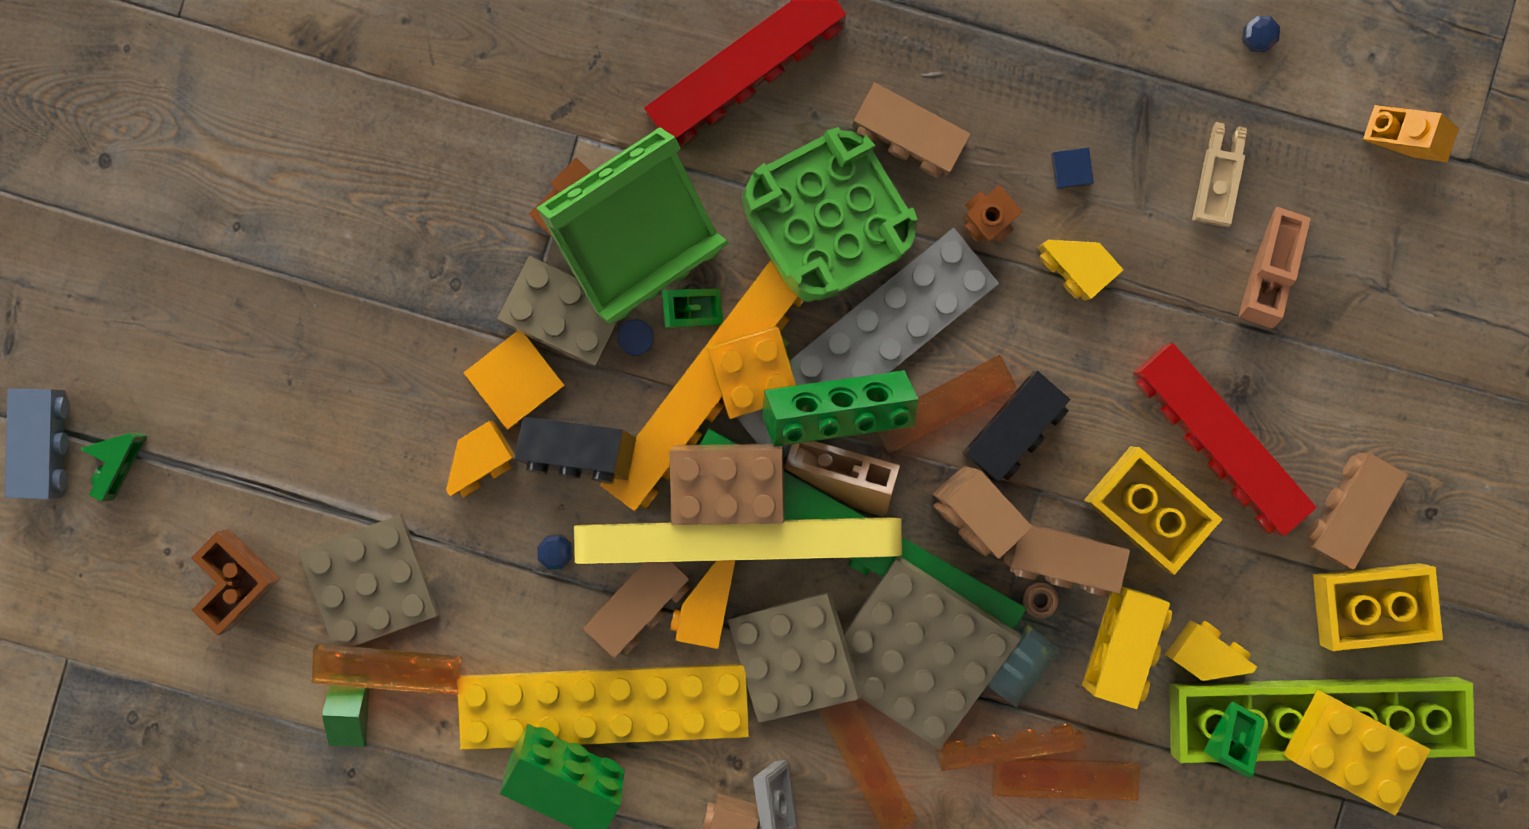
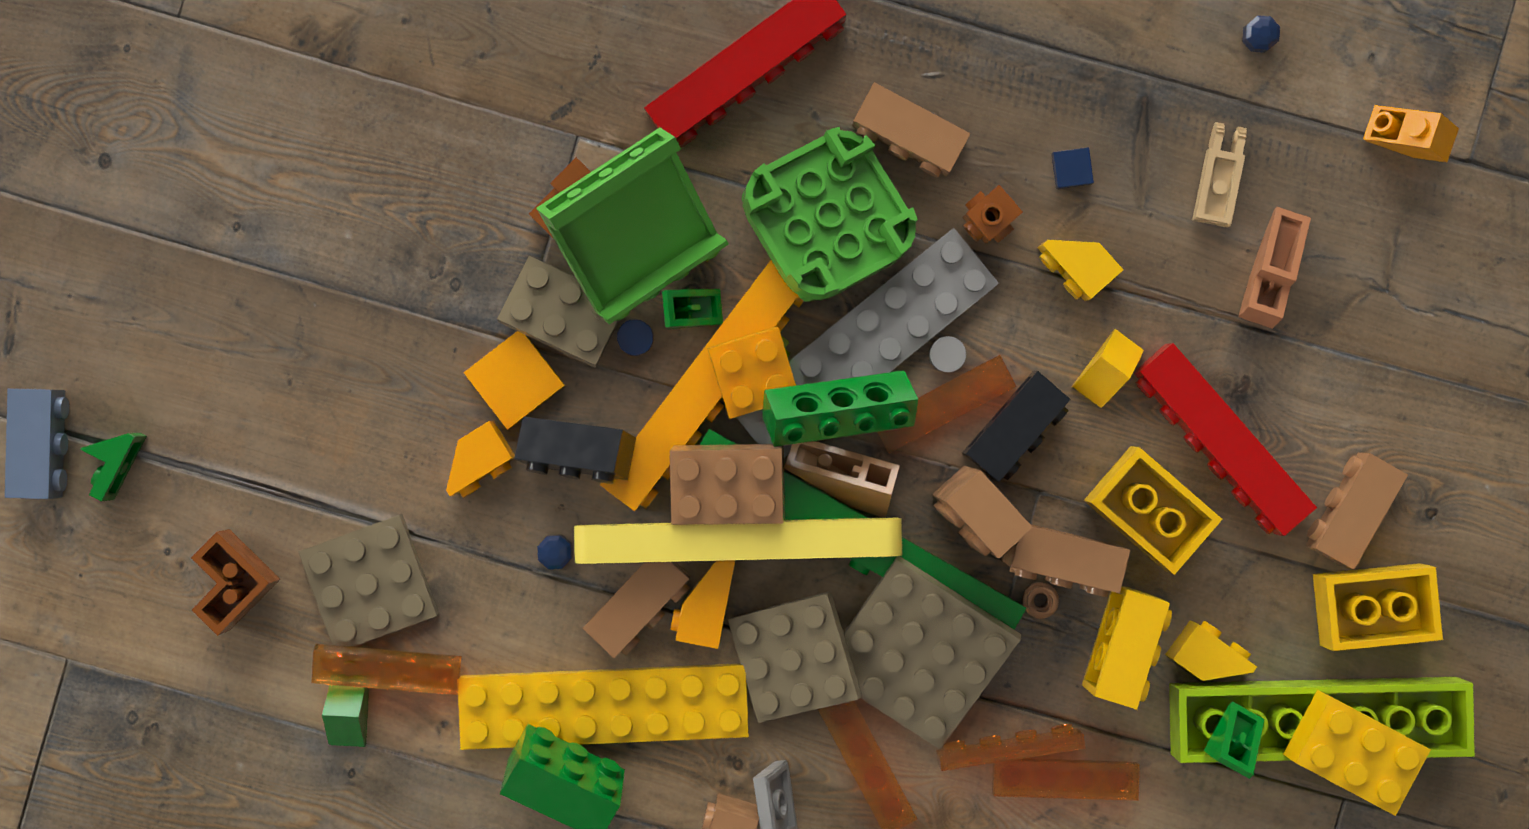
clear light blue brick [987,625,1062,708] -> none
none -> light grey tile [929,336,966,373]
none -> yellow slope [1072,329,1144,408]

